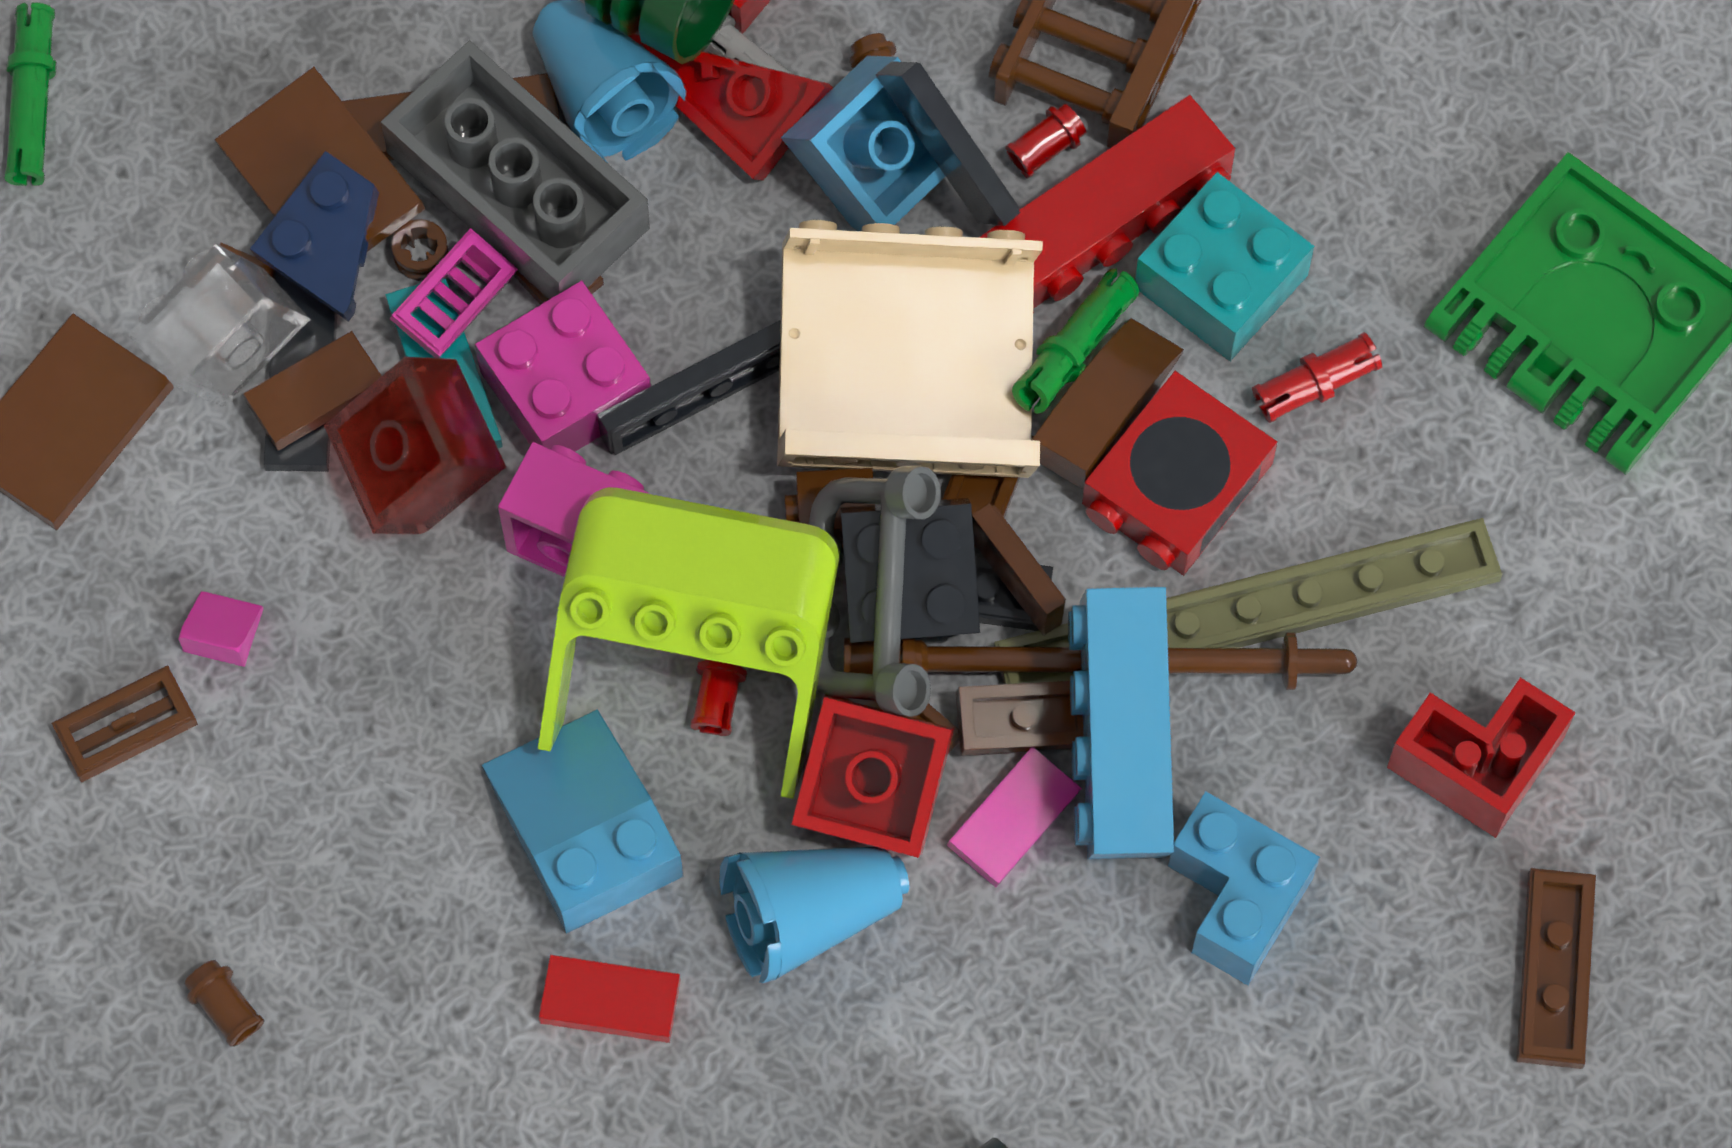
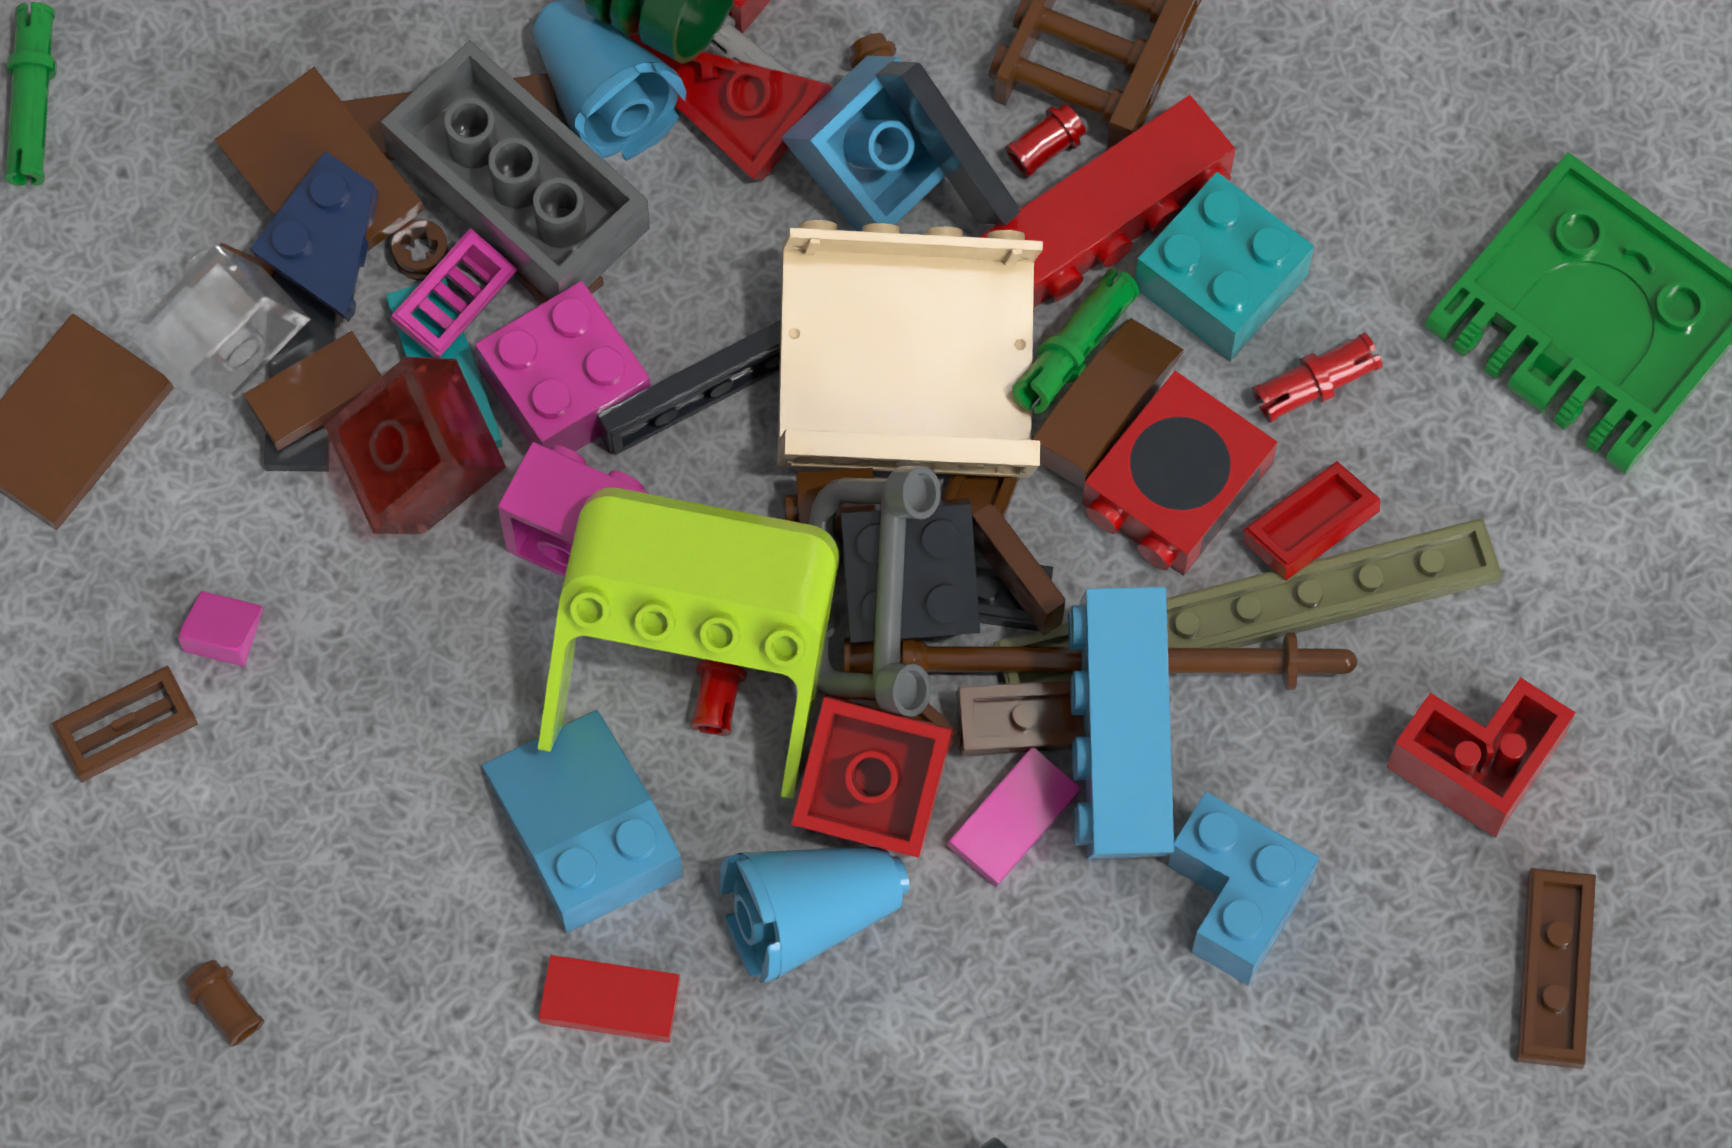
none -> red tile [1243,461,1380,581]

